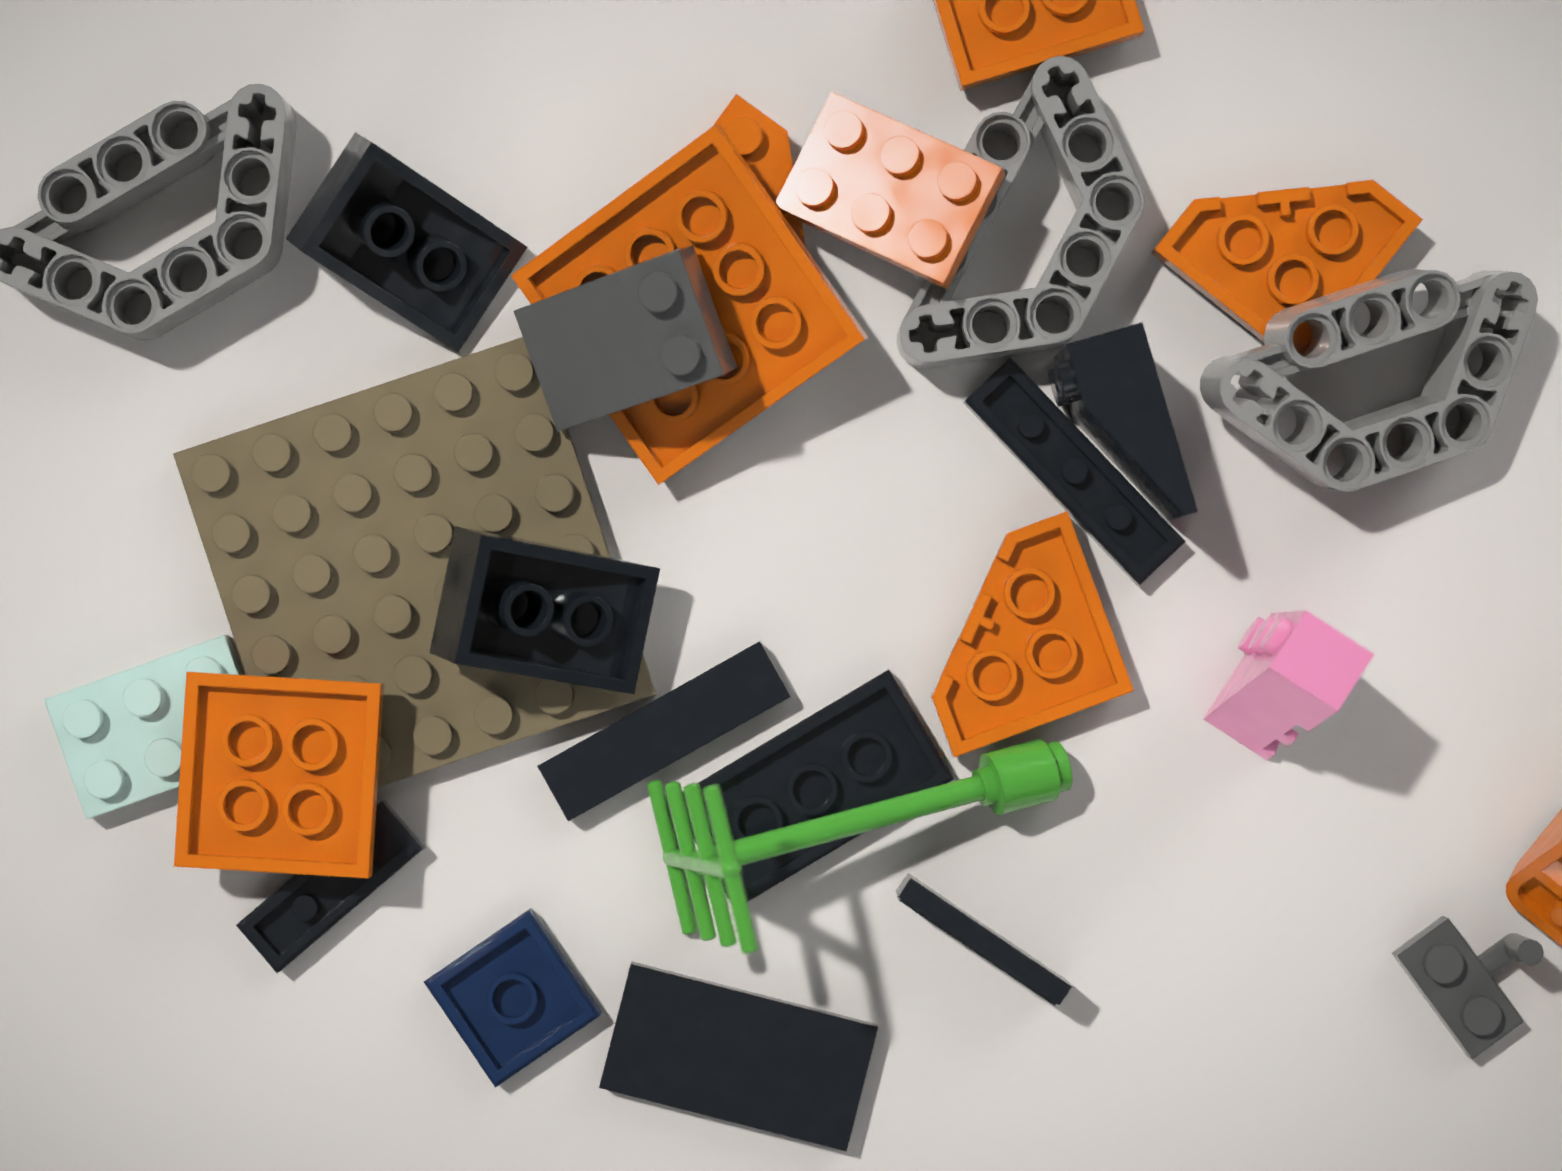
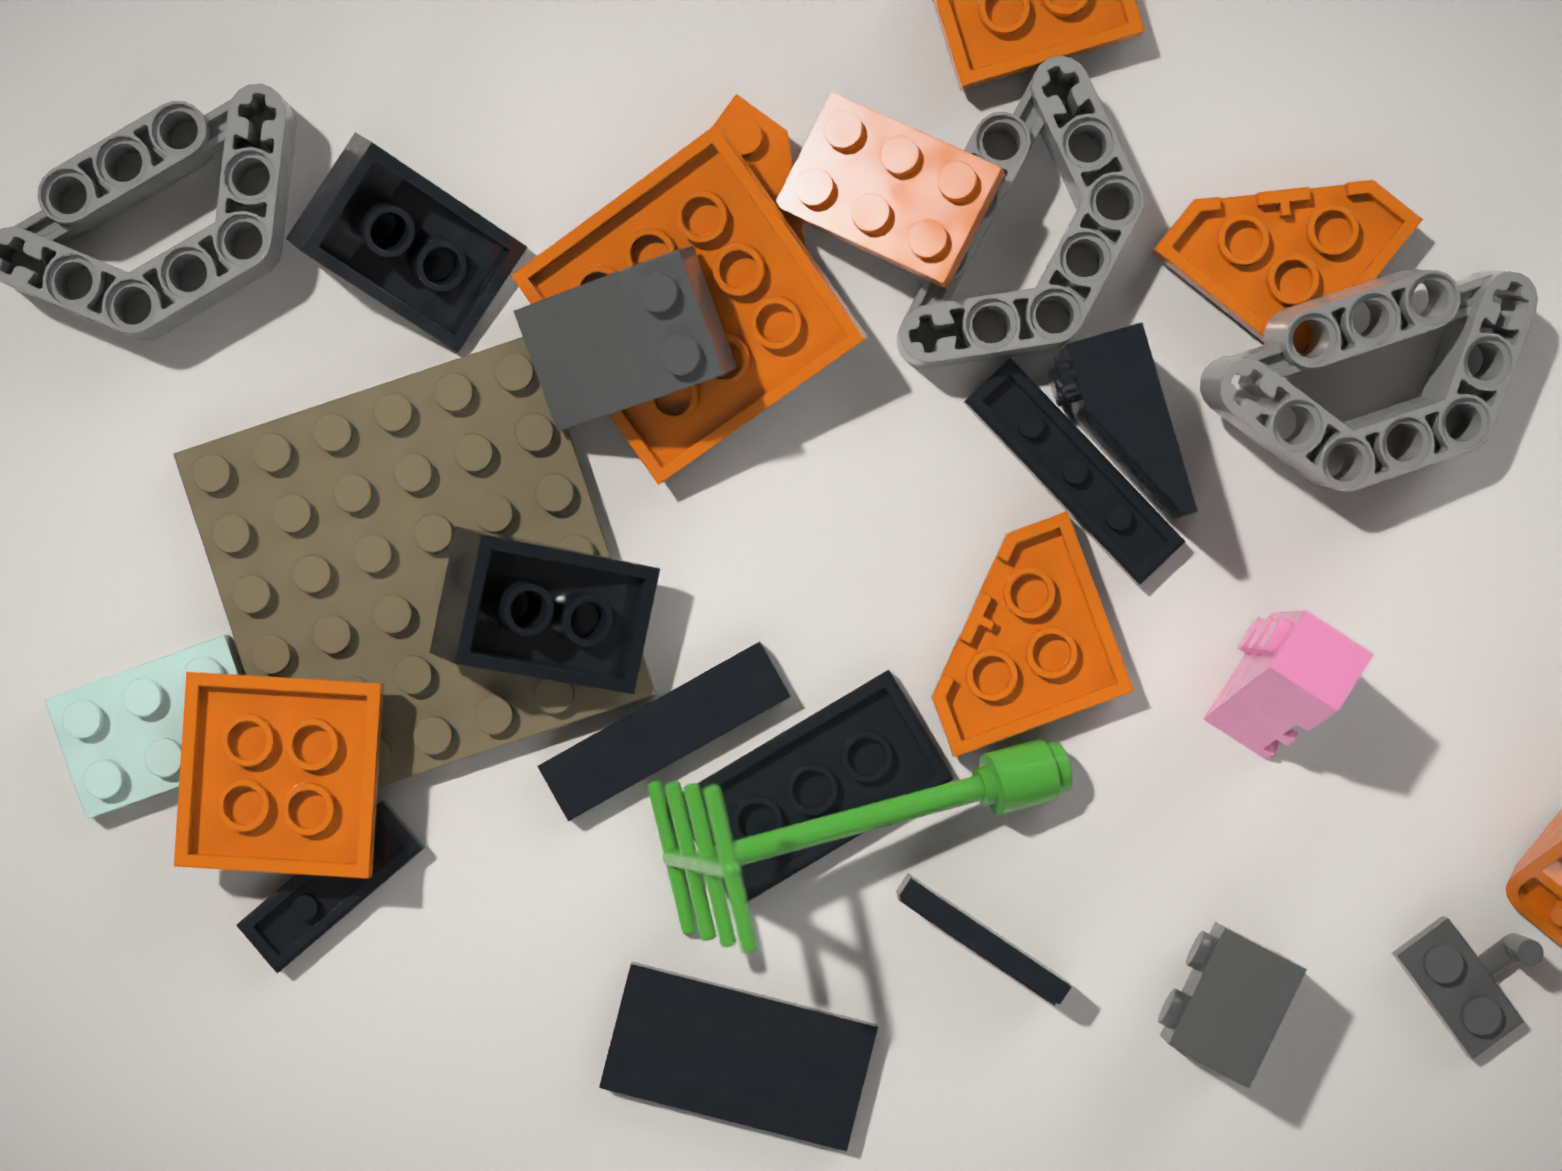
dark blue tile [424,908,602,1088] -> none
none -> dark grey slope [1158,922,1307,1089]

